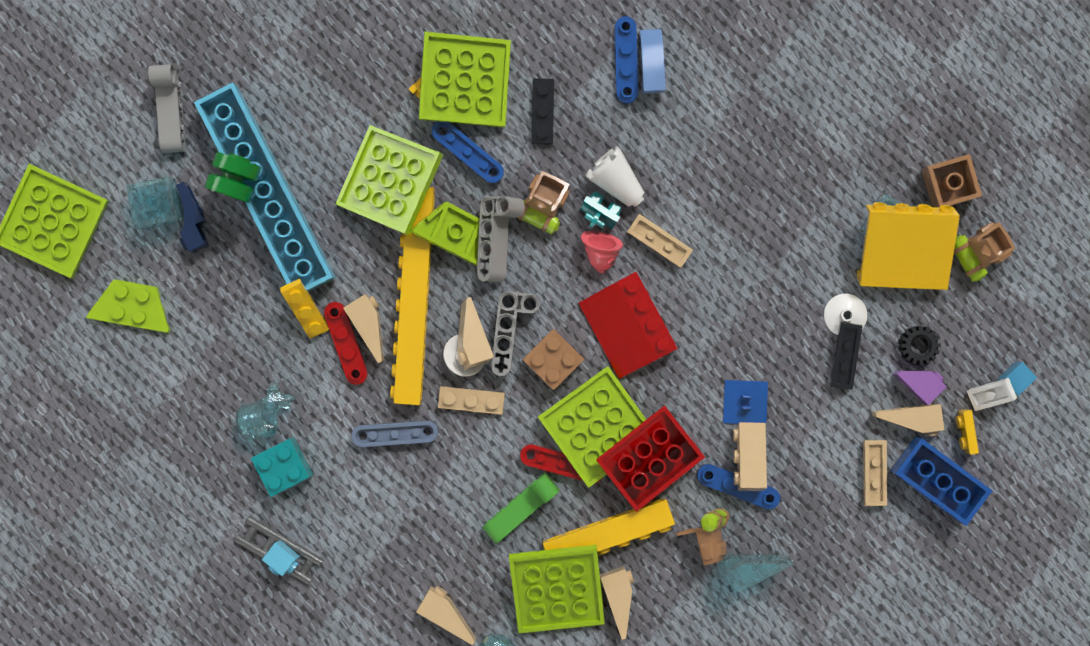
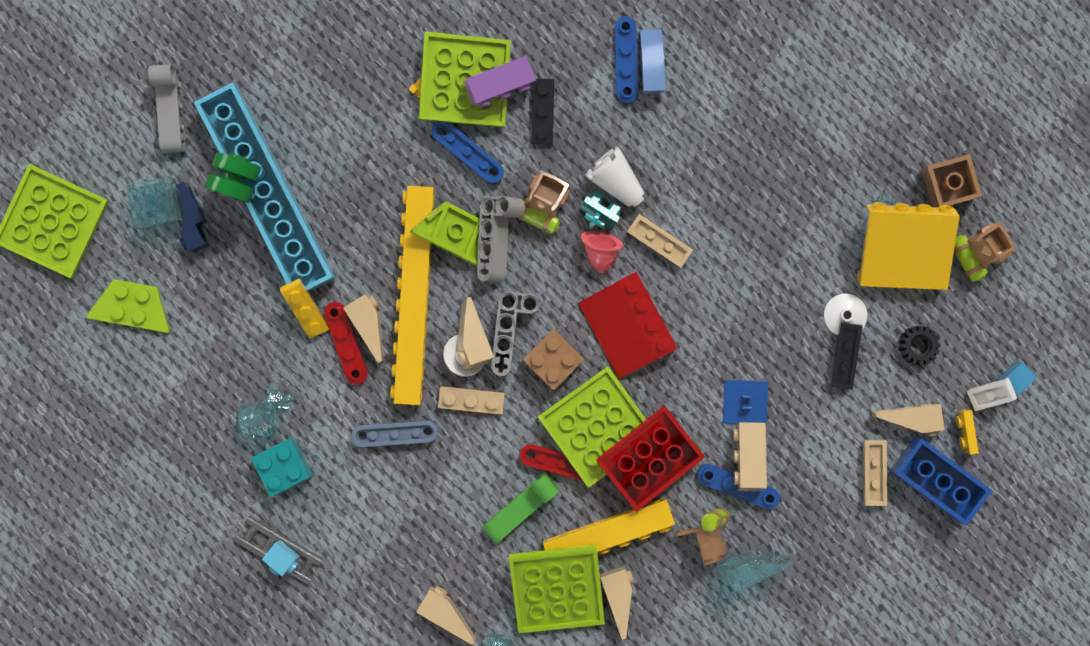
lime plate [335,125,443,236] -> none
medium lavender slope [893,371,947,405] -> none
none -> medium lavender brick [463,56,536,108]

